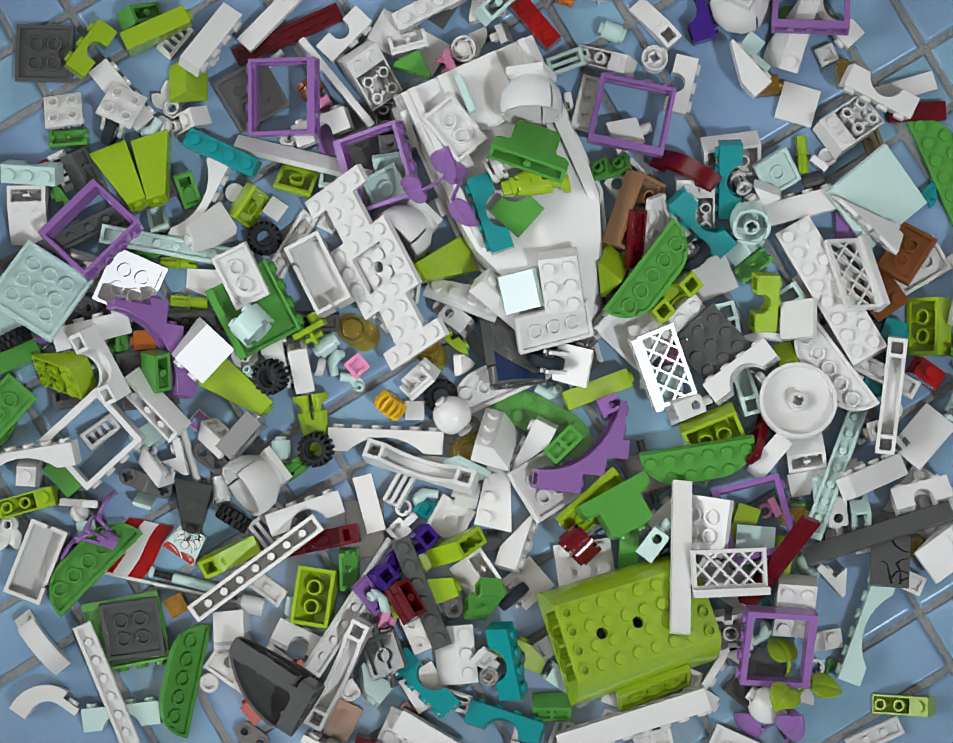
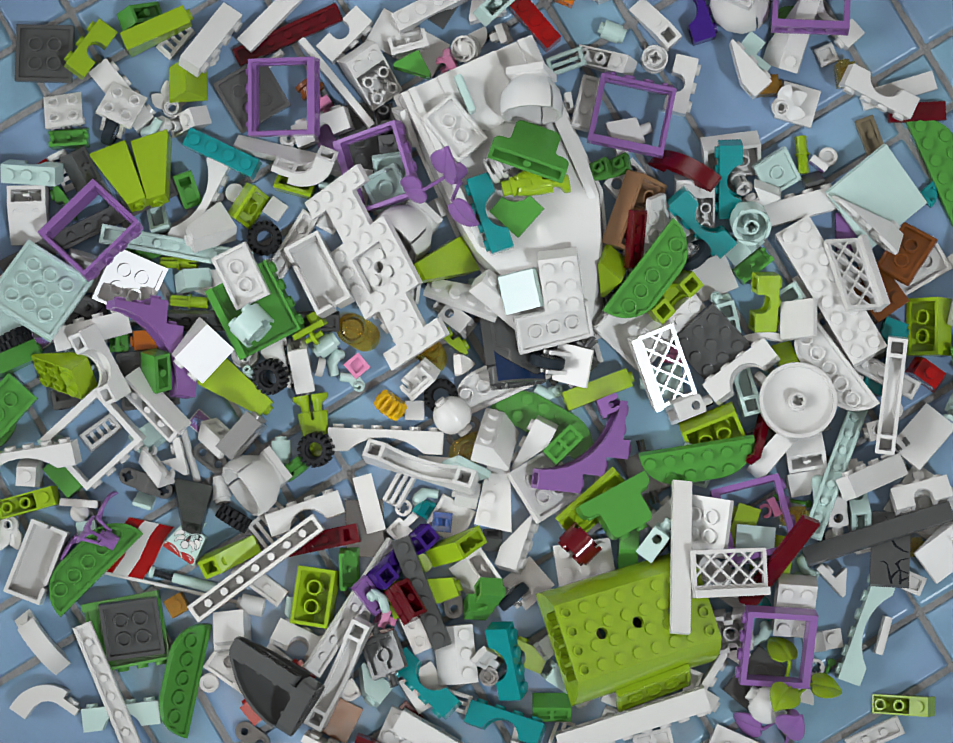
white slope [812,96,885,160] -> none
none -> light aqua slope [174,267,213,294]
none -> white arch [271,145,339,187]
none -> blue tile [432,512,453,533]
none -> light aqua arm [710,291,731,305]
none -> white plate [771,84,807,120]
none -> white tile [873,615,893,655]

